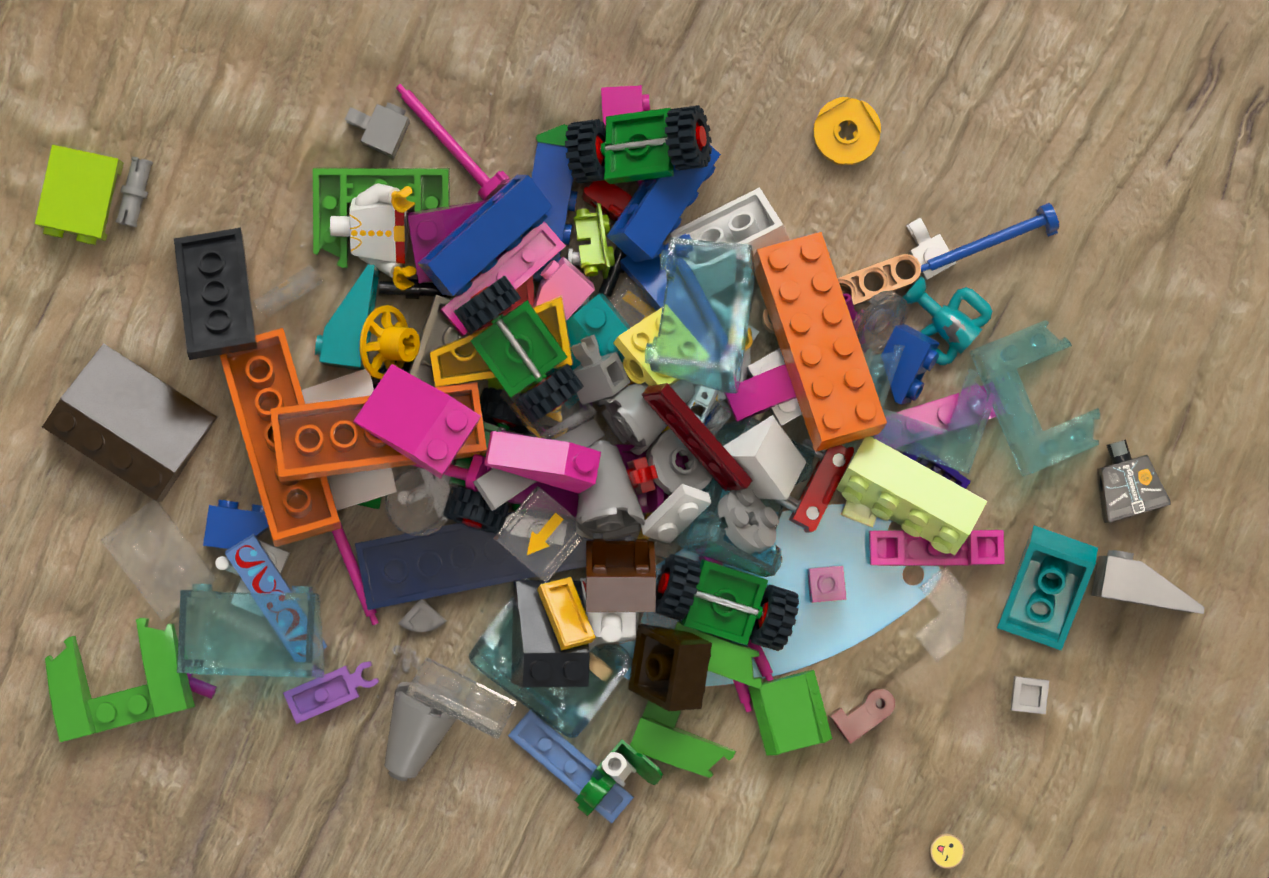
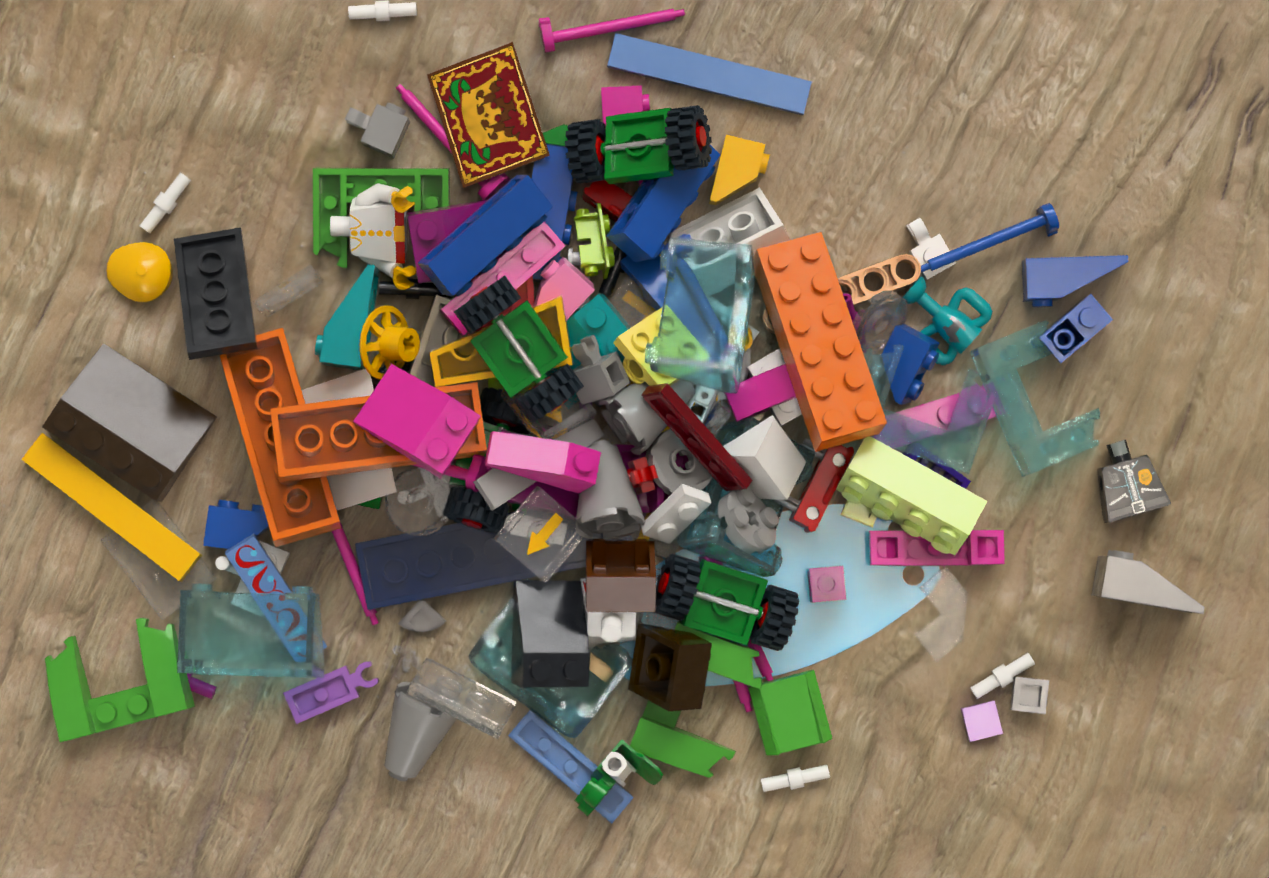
lime panel [35,145,124,245] -> none
light grey pin [115,157,153,228] -> none
yellow tile [537,577,596,650] -> none
yellow plate [813,97,881,166] -> none
leg [828,688,895,744] -> none
light yellow tile [929,833,965,868] -> none
teal slope [997,525,1098,651] -> none
none -> yellow tile [21,433,202,582]
none -> yellow hat [106,242,173,302]
none -> white bar [139,172,191,234]
none -> white bar [348,0,417,21]
none -> sticker [427,42,550,188]
none -> dark pink piece [538,9,685,53]
none -> medium blue tile [607,33,812,115]
none -> yellow slope [709,135,770,205]
none -> white bar [761,765,830,792]
none -> lavender tile [961,700,1003,742]
none -> white bar [970,653,1035,699]
none -> slope [1022,255,1128,307]
none -> slope [1039,294,1113,364]

